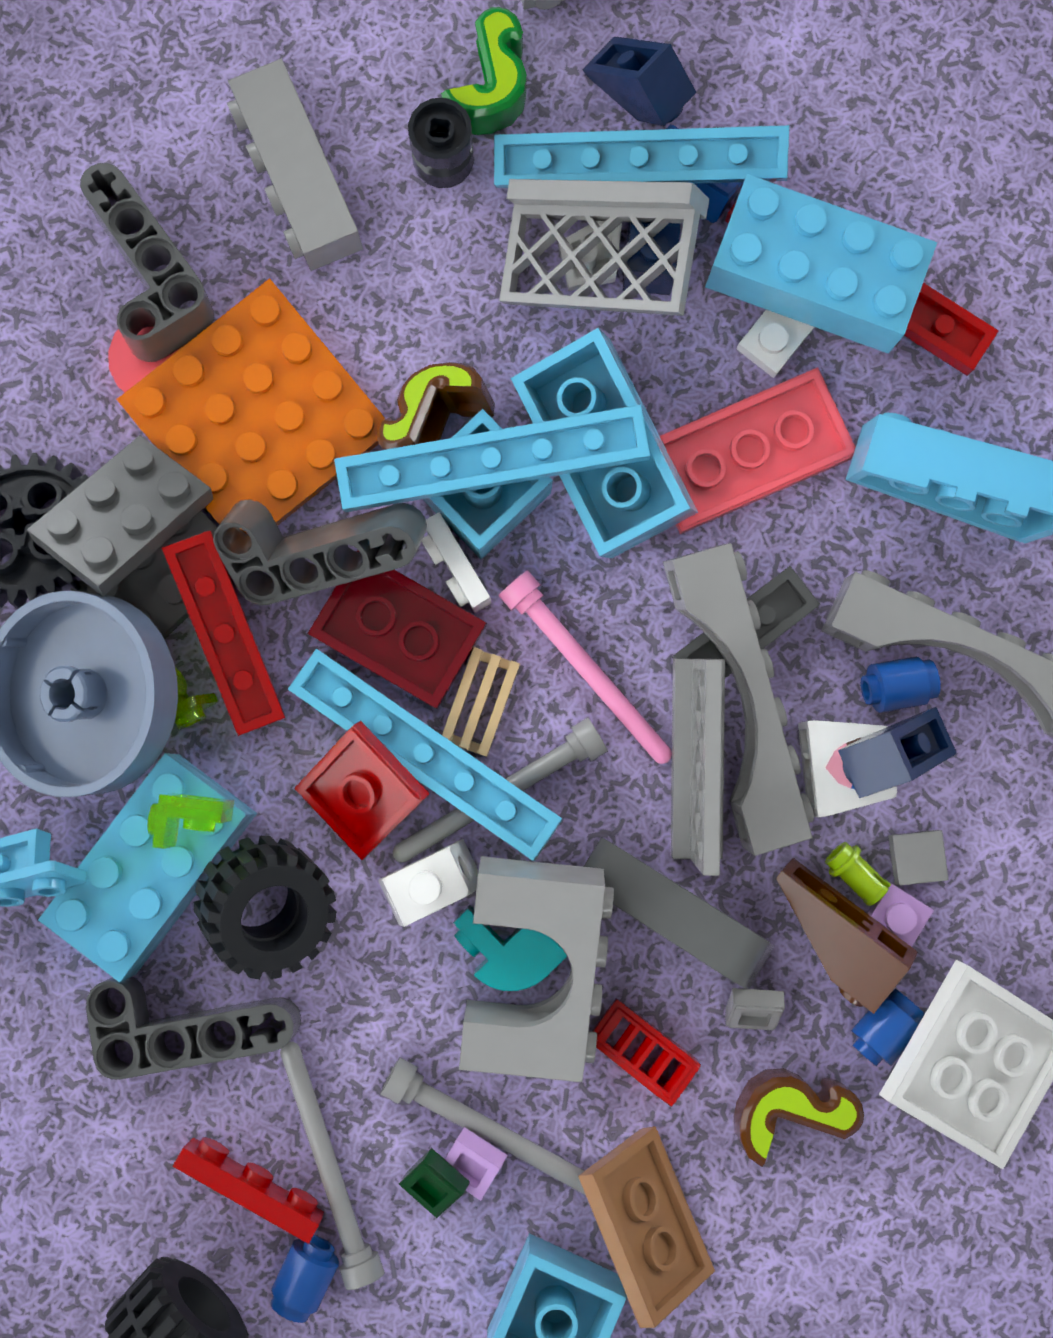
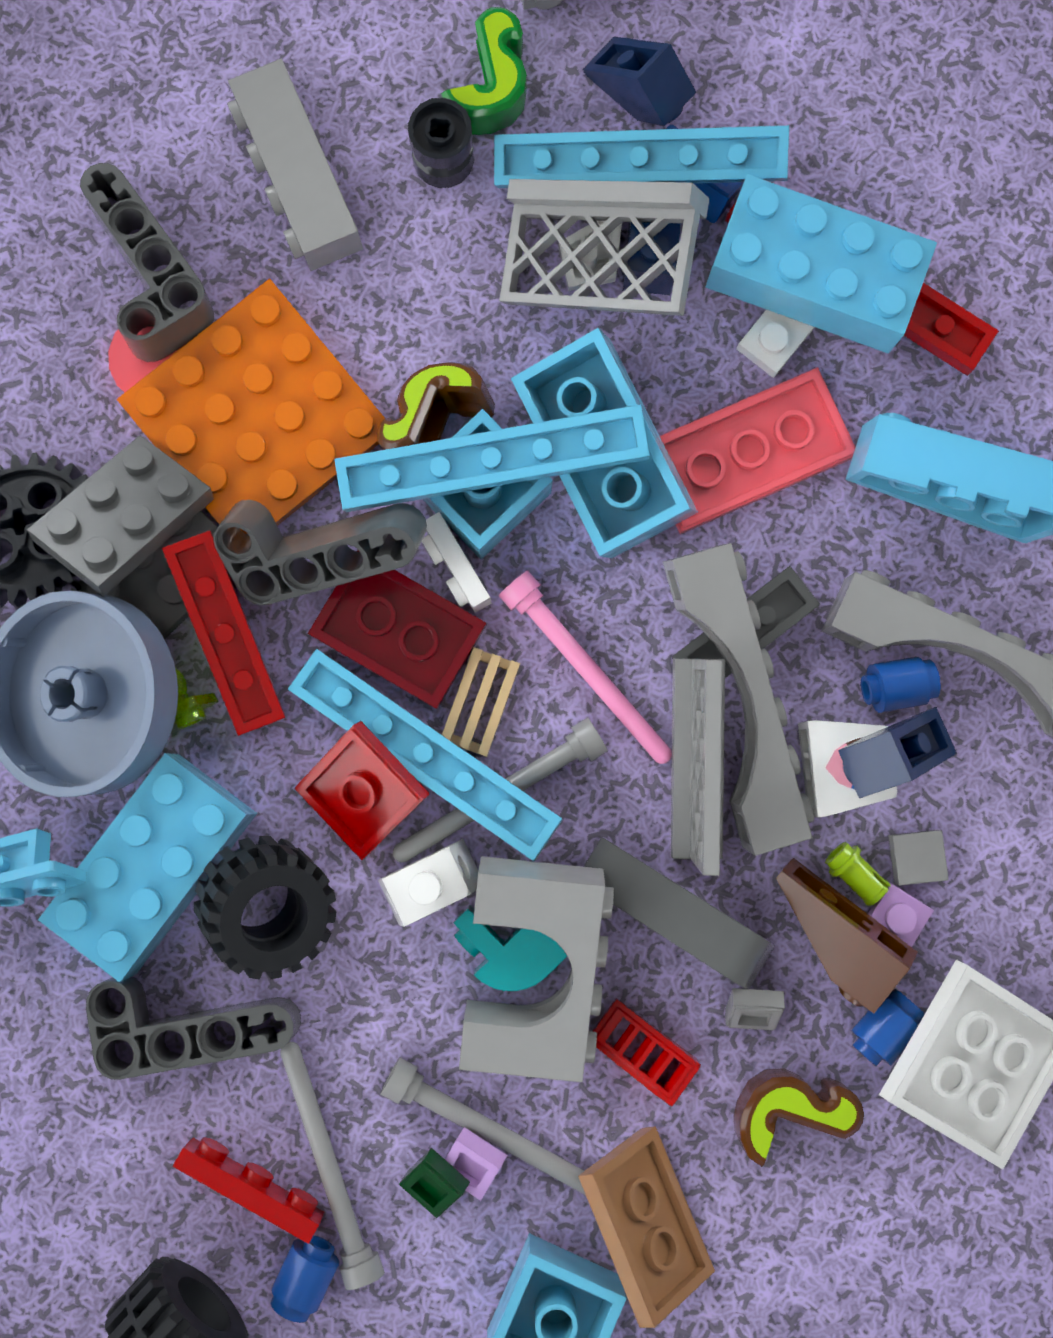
clear neon green bracket [147,793,234,849] -> none

